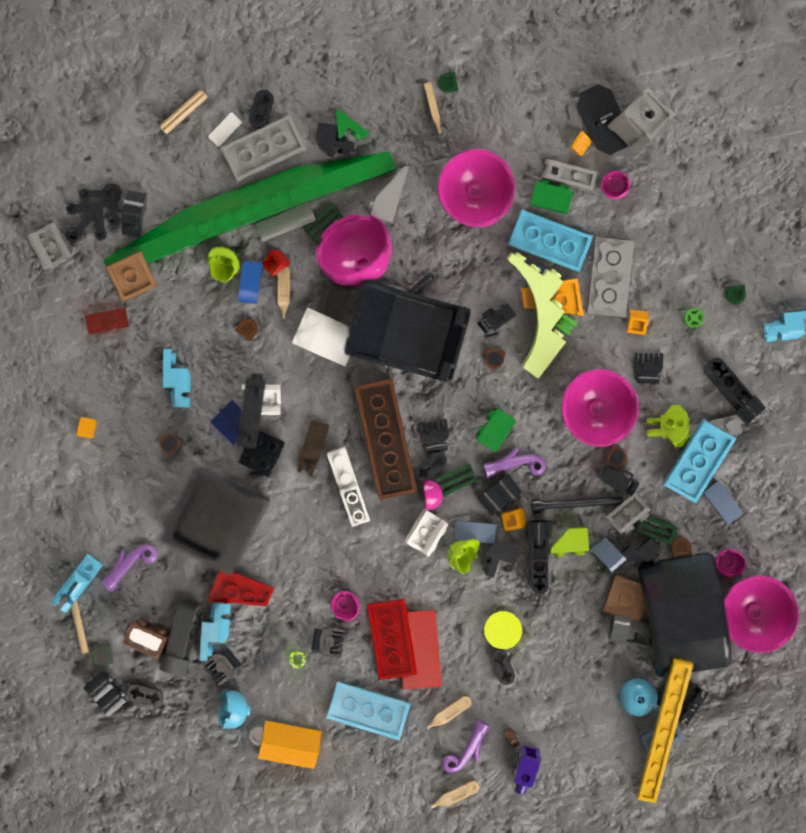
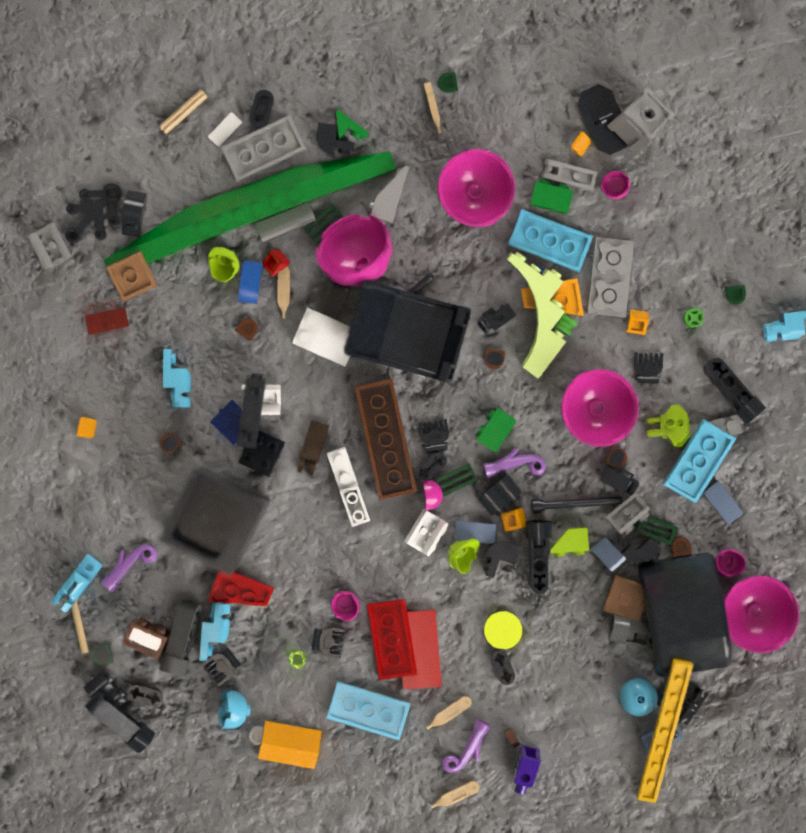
none -> black beam [85,691,155,753]

